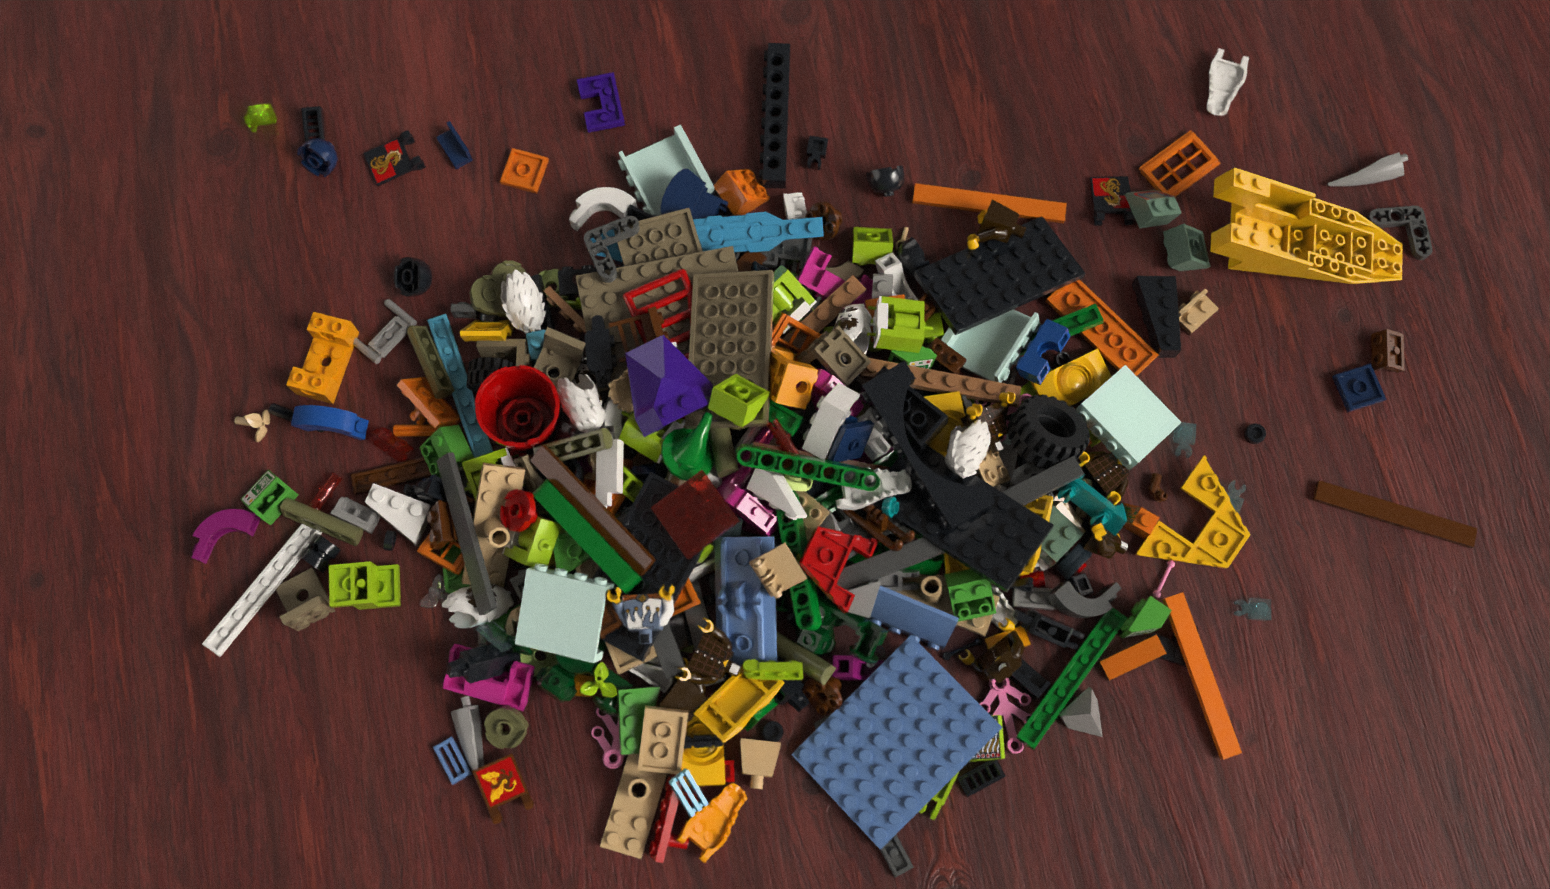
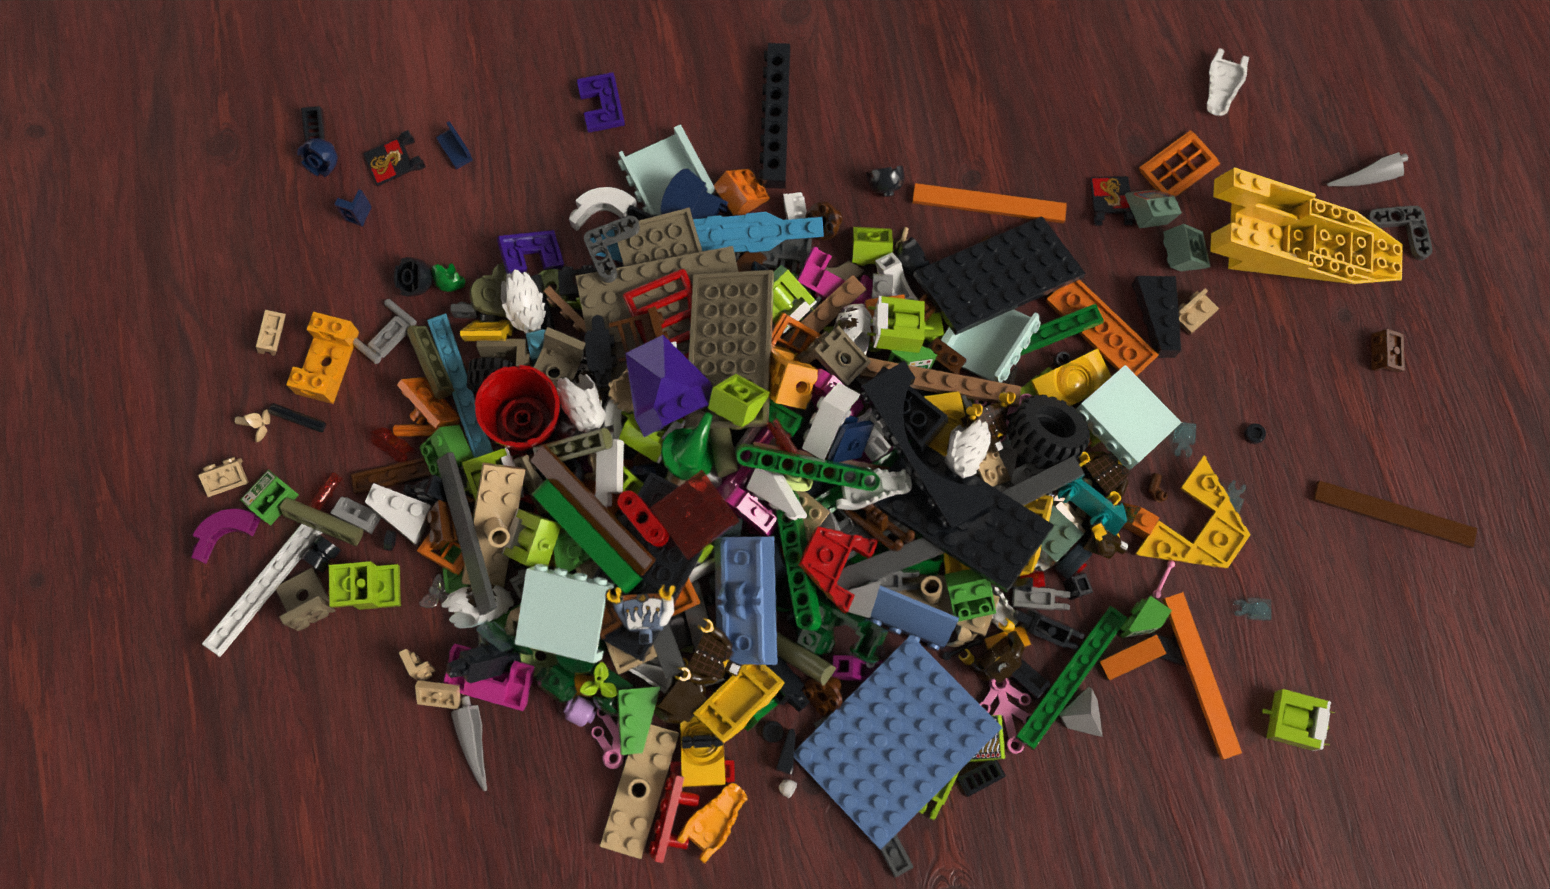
clear neon green bracket [244,104,277,132] -> none
blue arch [291,405,369,440] -> none
medium blue tile [433,736,472,785] -> none
flag [473,753,534,824] -> none
olive plate [484,705,528,749] -> none
orange tile [500,148,549,194] -> none
red plate [500,489,537,532] -> none
tan plate [638,706,688,775] -> none
medium azure tile [668,768,709,817] -> none
tan torso [741,738,781,789] -> none
lime hinge [743,659,803,680] -> none
tan hinge [749,543,807,599] -> none
black plate [806,136,828,170] -> none
teal plate [882,496,899,518] -> none
dark brown torso [967,200,1027,250] -> none
blue arch [1016,319,1070,385] -> none
dark grey arch [1045,581,1122,618] -> none
dark blue plate [1332,364,1386,413] -> none
none -> tan bracket [199,457,248,497]
none -> tan hinge [256,310,286,356]
none -> dark blue panel [335,189,372,227]
none -> tan bracket [399,648,436,681]
none -> tan bracket [415,680,464,709]
none -> green hair [432,263,466,292]
none -> dark purple plate [497,230,564,274]
none -> lavender head [563,695,596,727]
none -> red piece [618,491,669,547]
none -> black slope [776,728,795,775]
none -> white hinge [779,779,797,798]
none -> tan plant [946,626,978,647]
none -> lime piece [1262,689,1335,751]

